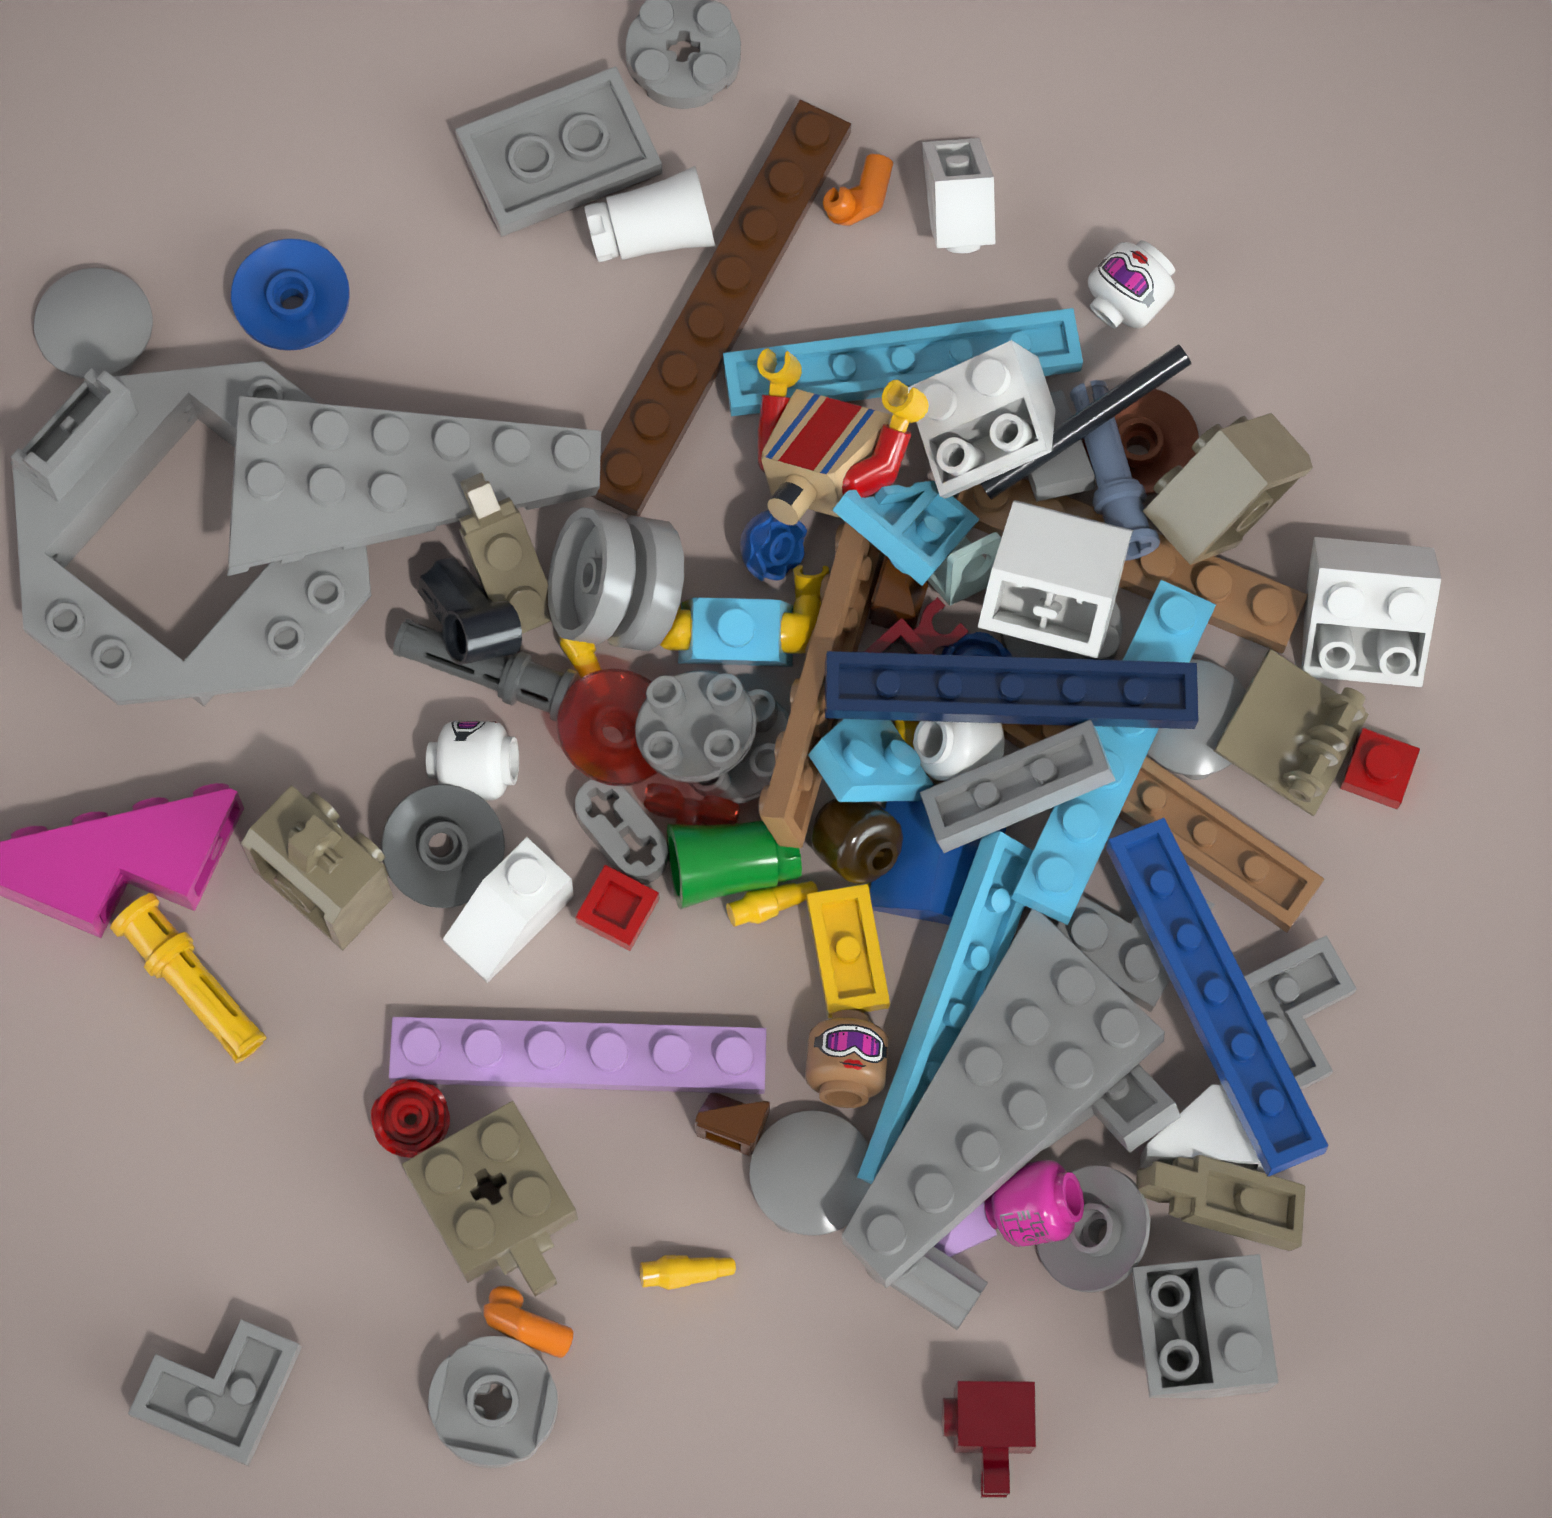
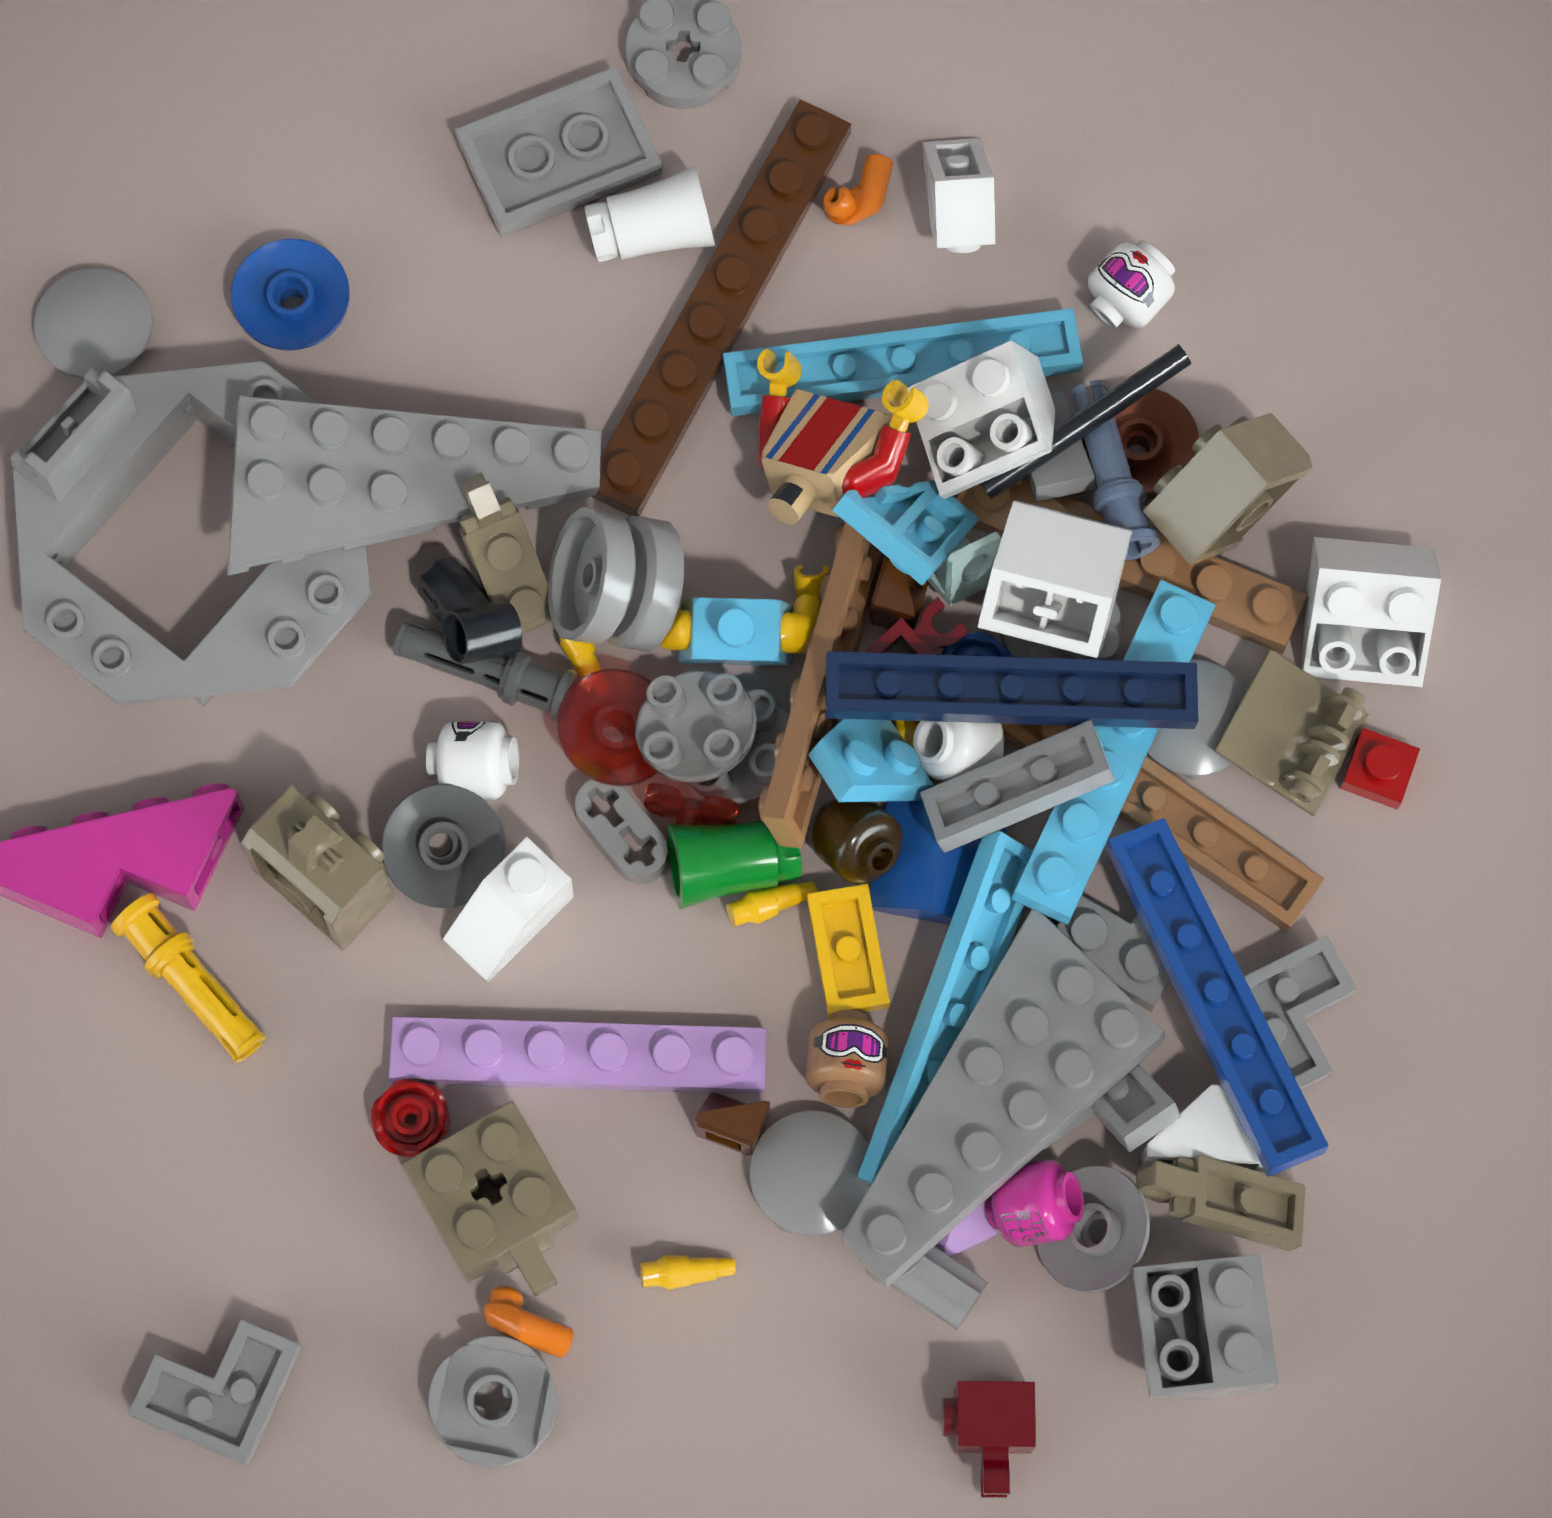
red plate [575,865,660,951] -> none
blue plate [740,509,807,581] -> none

